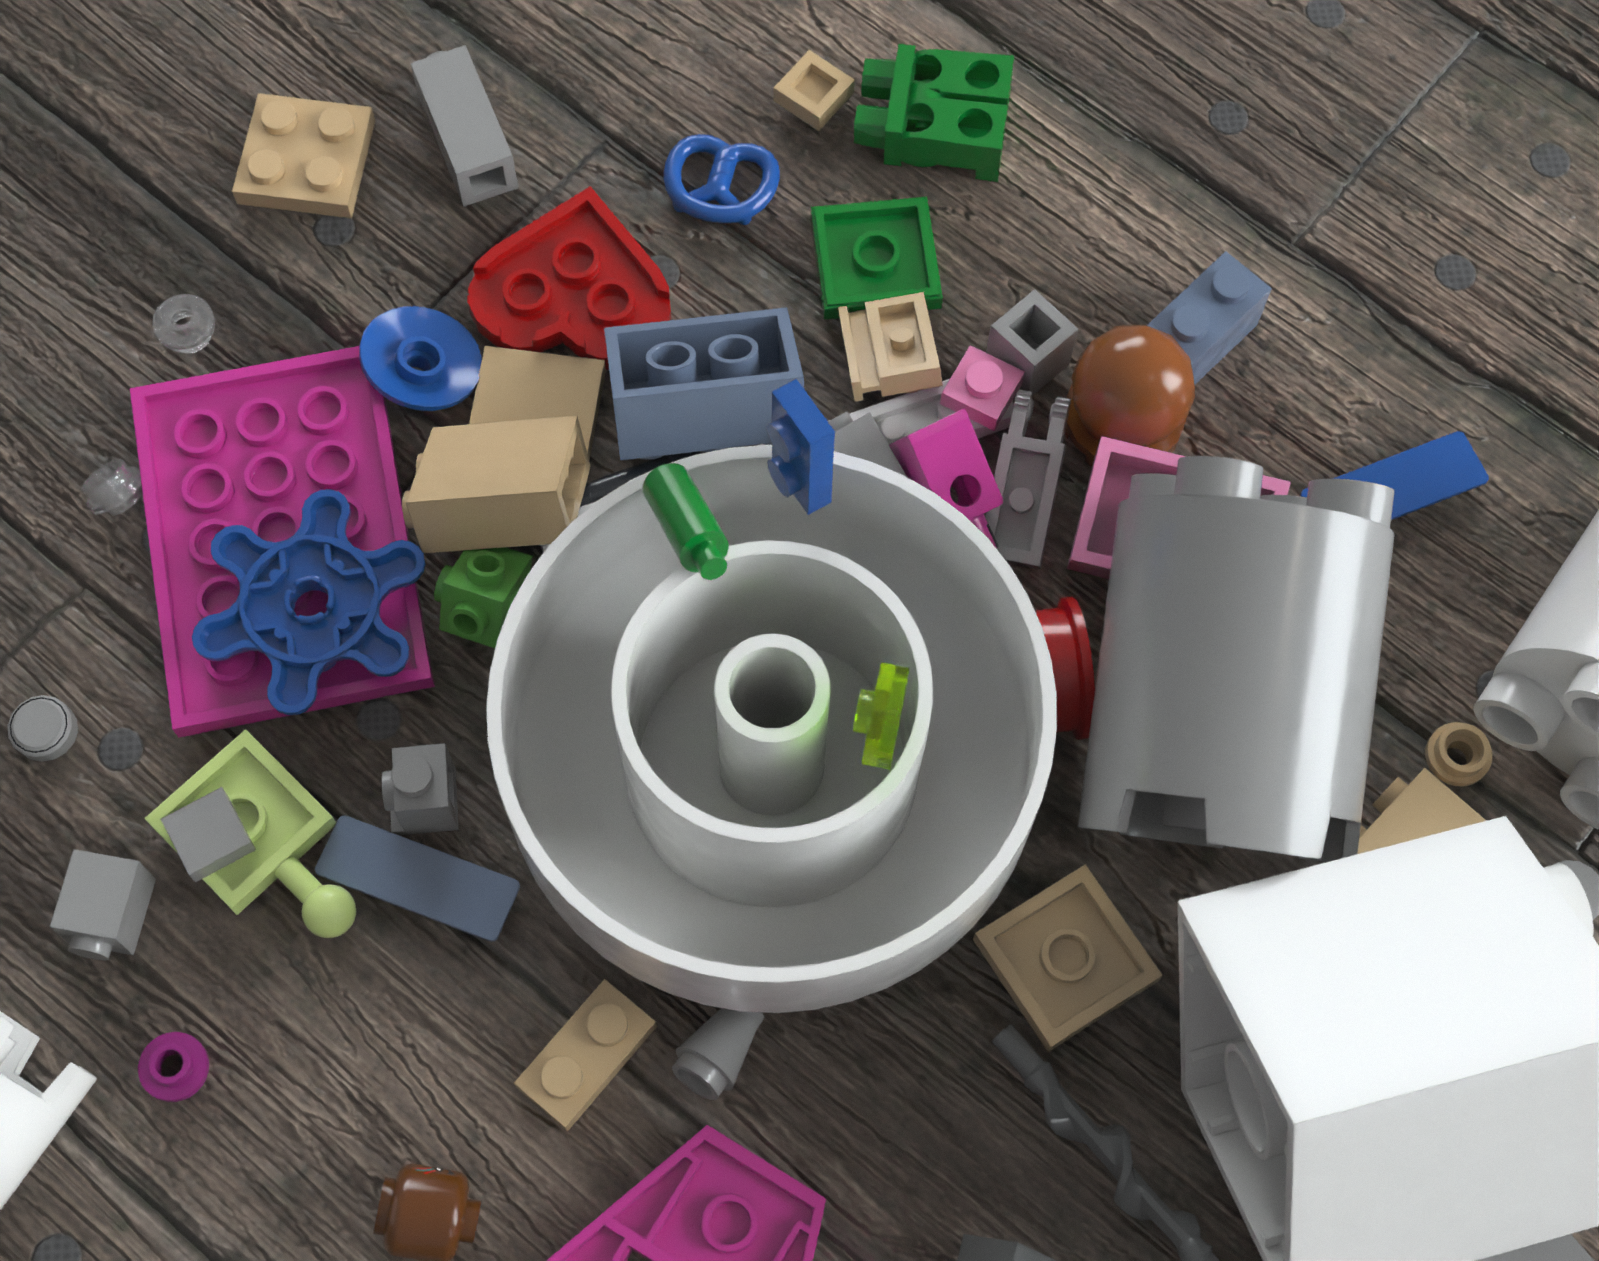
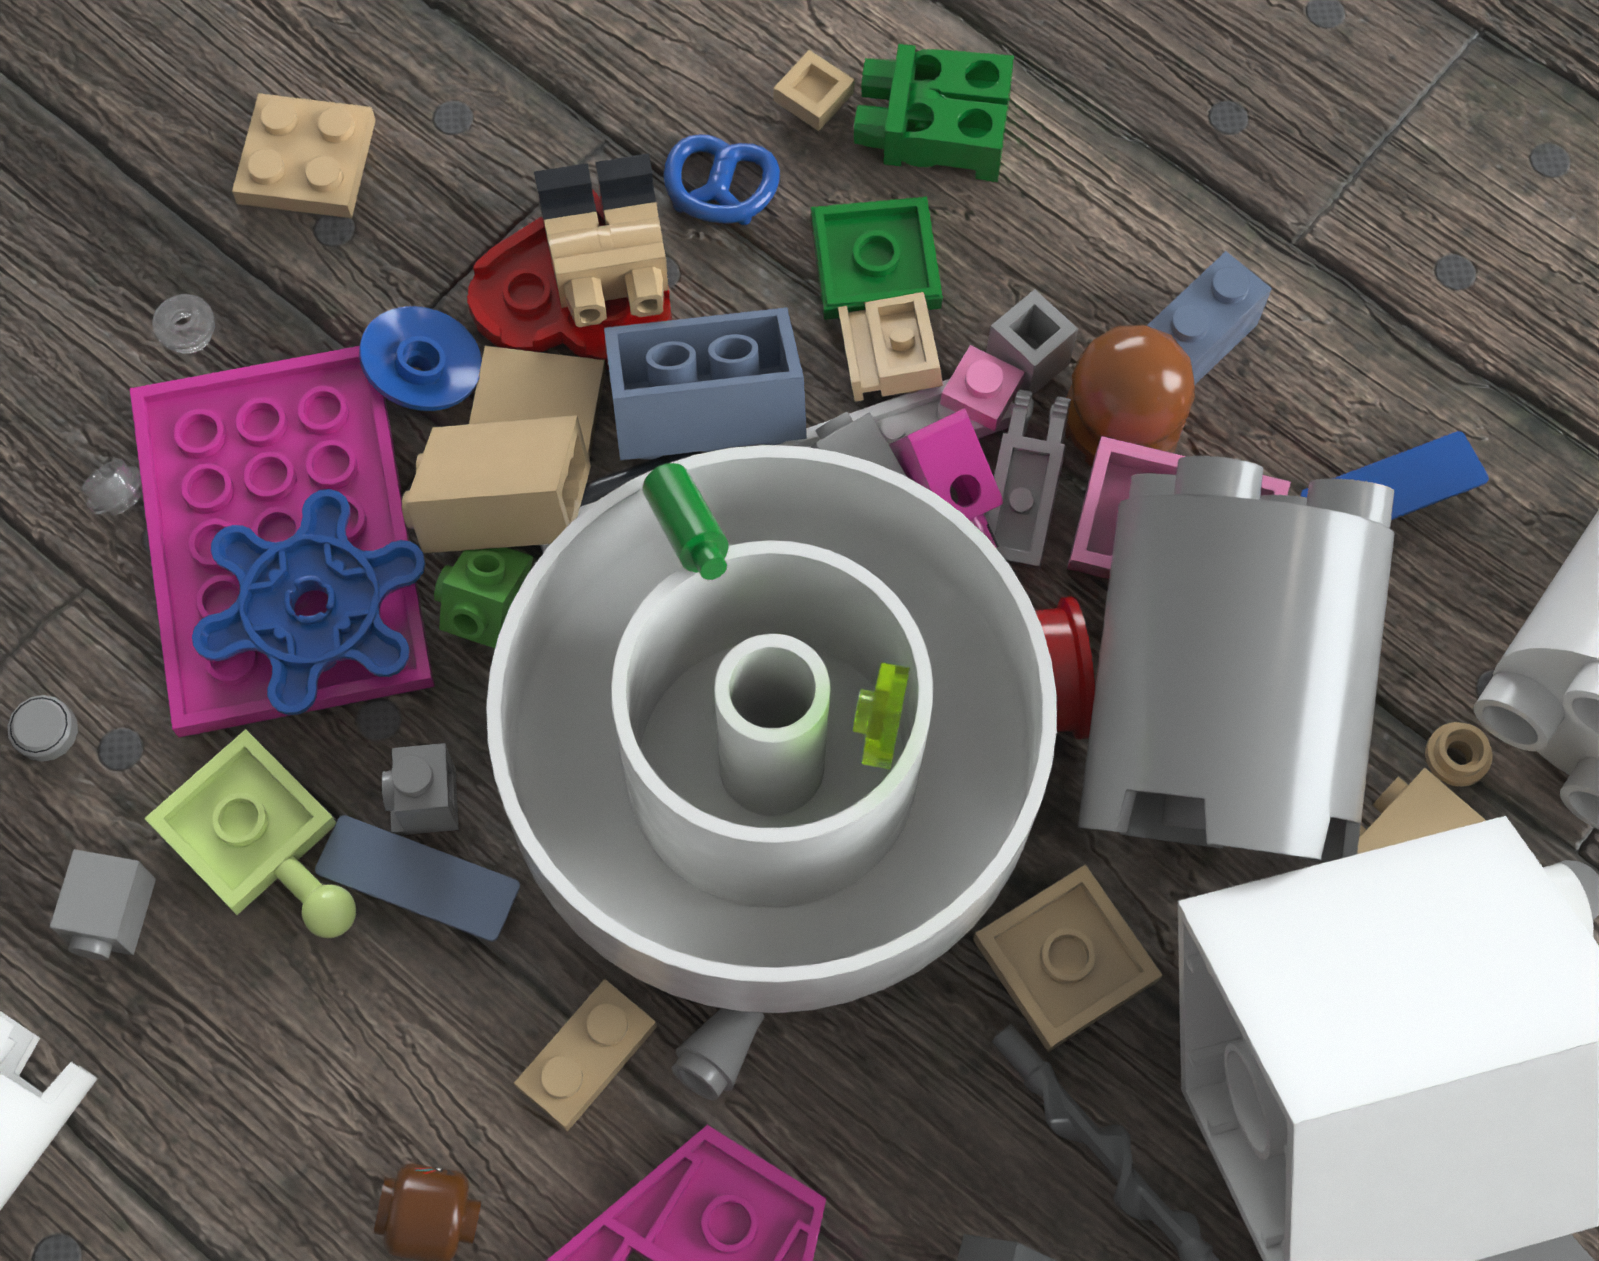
magenta plate [138,1032,209,1102] -> none
light grey tile [161,787,256,882] -> none
light grey brick [410,45,518,206] -> none
blue plate [767,379,835,515] -> none
none -> tan hips [534,153,669,327]

